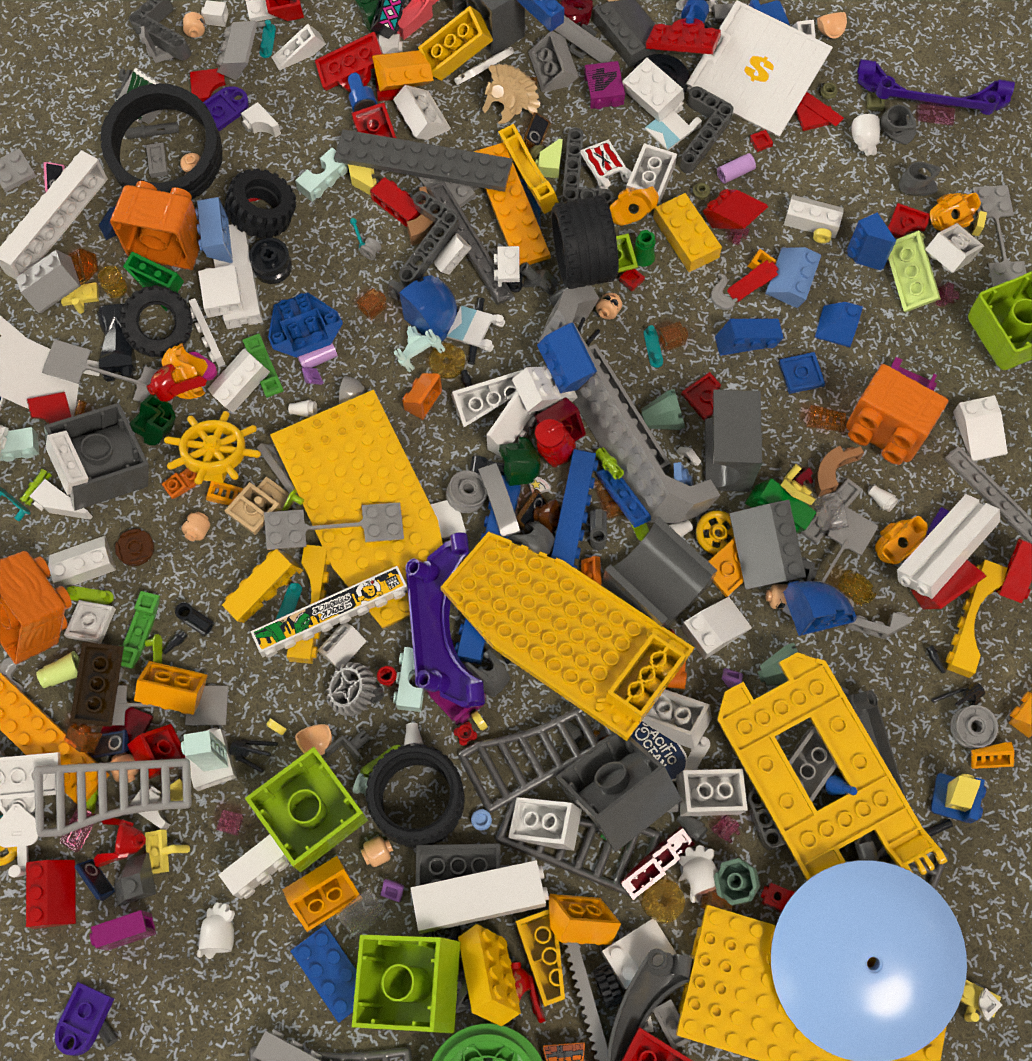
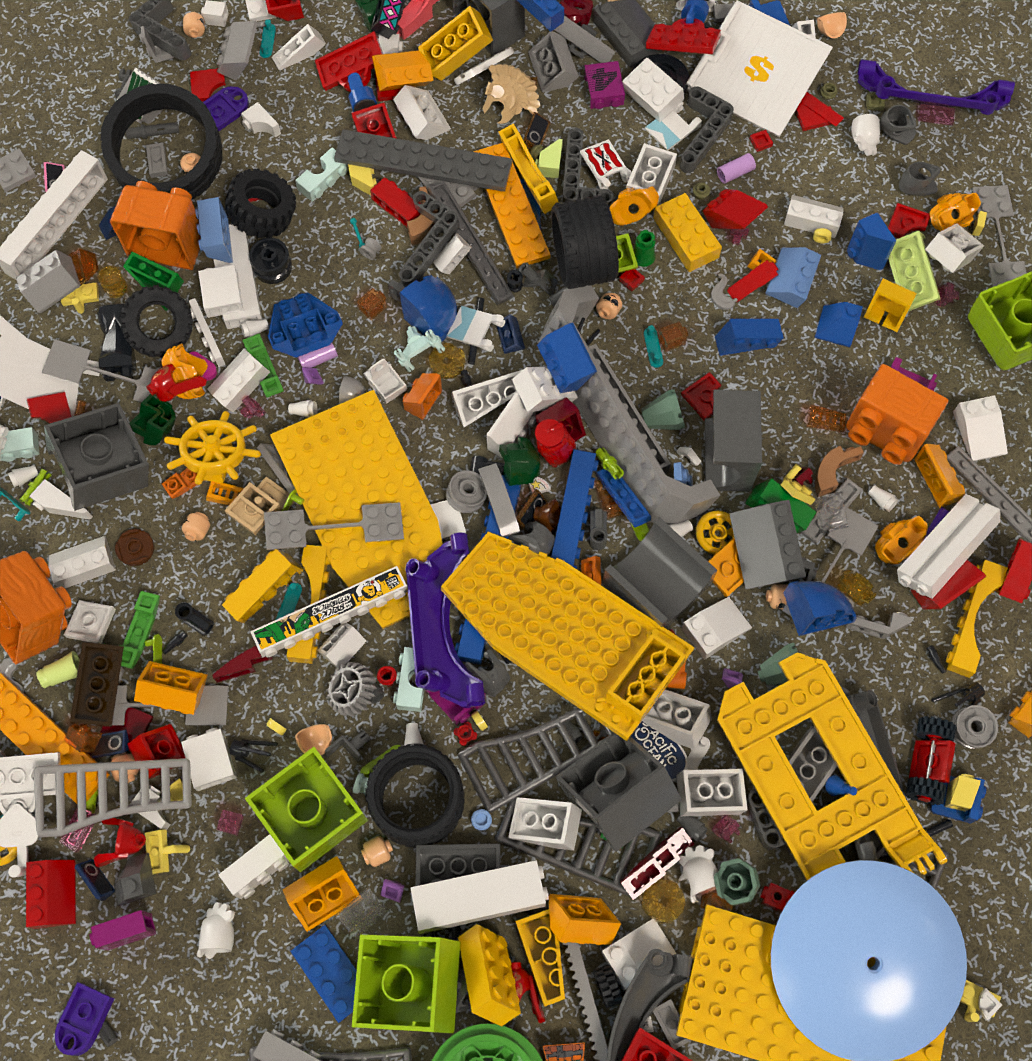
white panel [46,431,89,495] -> none
lime piece [66,586,114,605] -> none
light aqua brick [181,731,228,771] -> none
white bracket [494,246,520,287] -> none
blue tile [779,352,825,394] -> none
light orange slope [971,742,1014,769] -> none
none -> white cone [8,465,38,487]
none -> dark red slope [212,645,273,683]
none -> white cone [240,319,269,337]
none -> clear pink tile [240,396,266,419]
none -> white piece [363,359,407,404]
none -> dark blue slope [497,314,525,354]
none -> yellow piece [864,278,917,332]
none -> plate [905,716,956,805]
none -> light orange slope [914,444,965,508]

